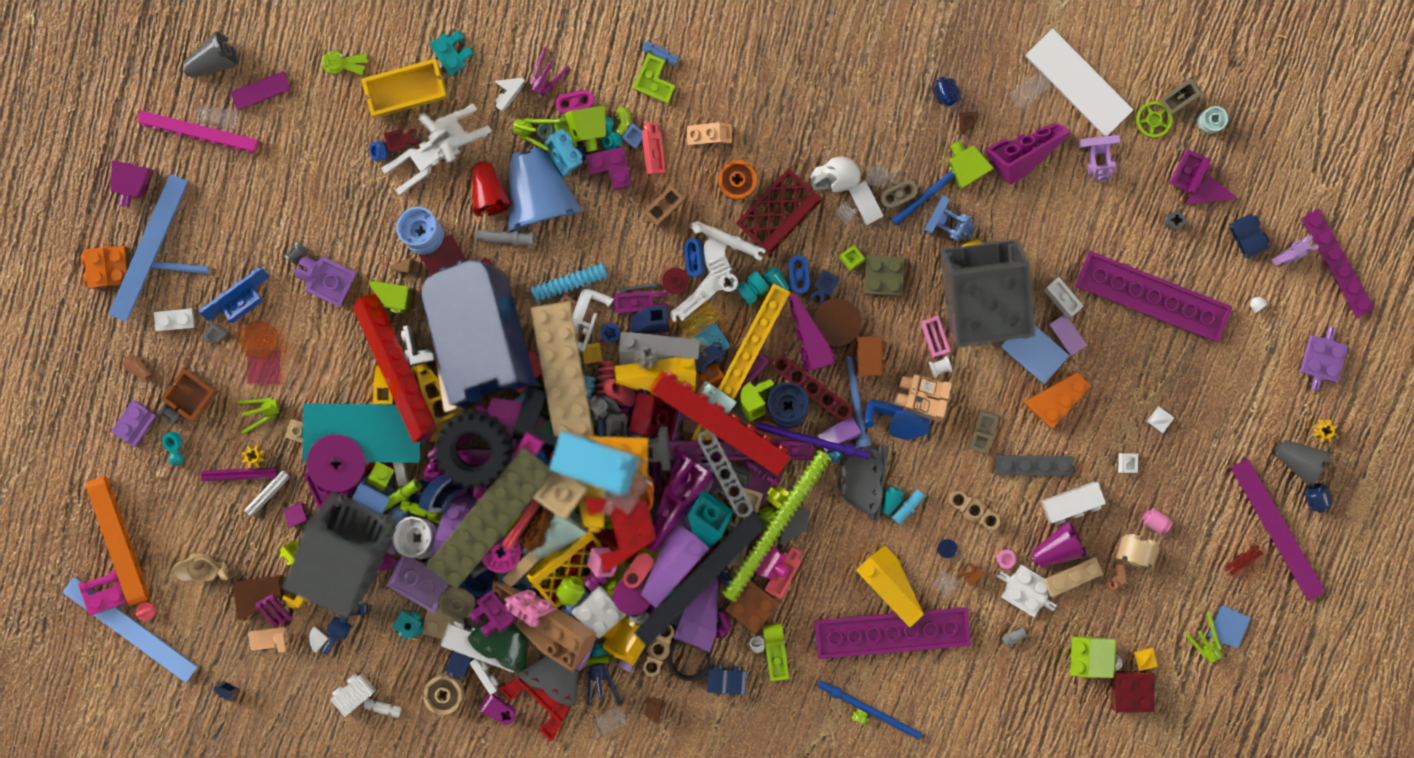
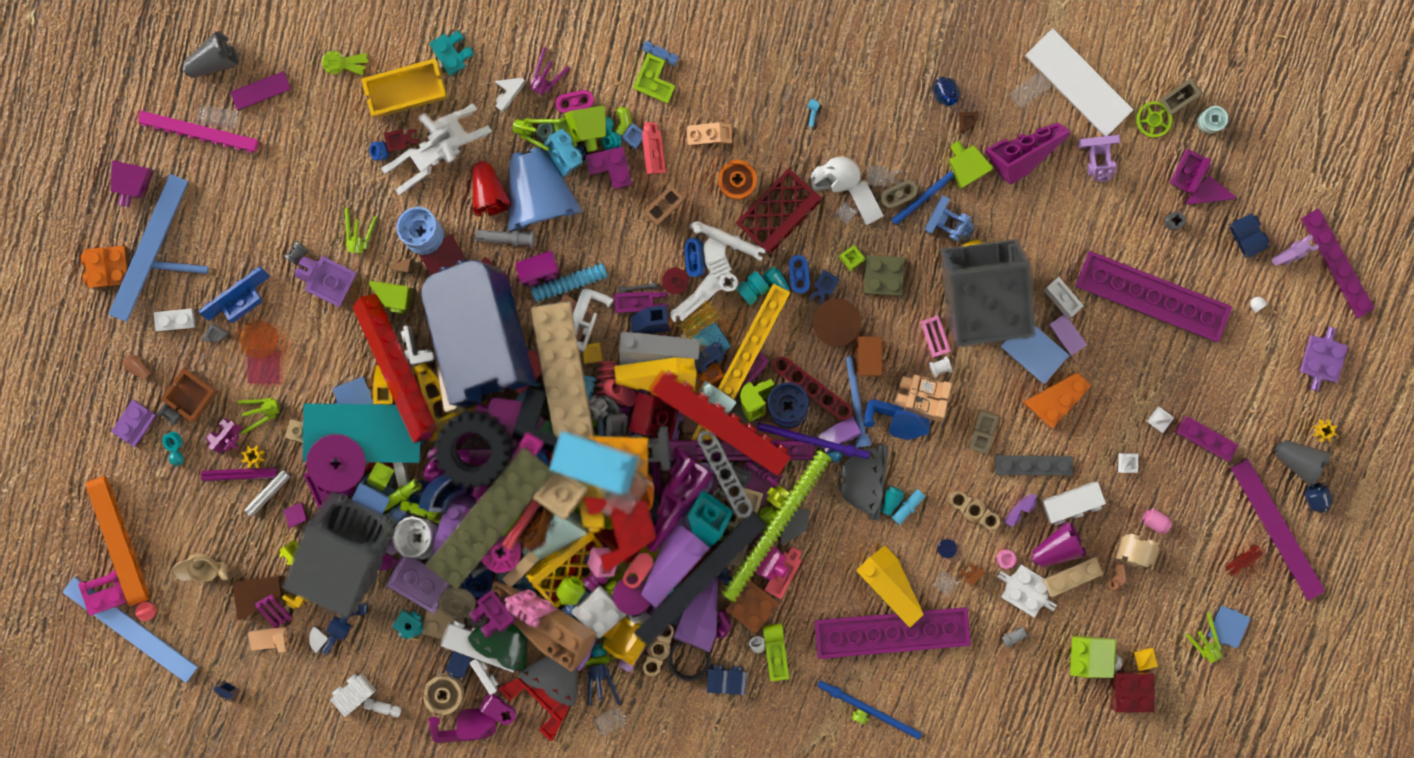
blue tile [601,323,620,343] -> none
light grey gear [634,345,659,370] -> none
reddish brown slope [645,697,662,723] -> none
magenta wedge [788,294,835,372] -> none
none -> magenta hips [206,418,243,454]
none -> medium blue piece [332,376,373,404]
none -> lime plant [345,207,377,254]
none -> magenta piece [428,709,497,743]
none -> magenta slope [515,250,560,288]
none -> medium azure hand [807,99,819,127]
none -> medium lavender slope [1004,493,1037,527]
none -> magenta brick [1175,417,1239,462]

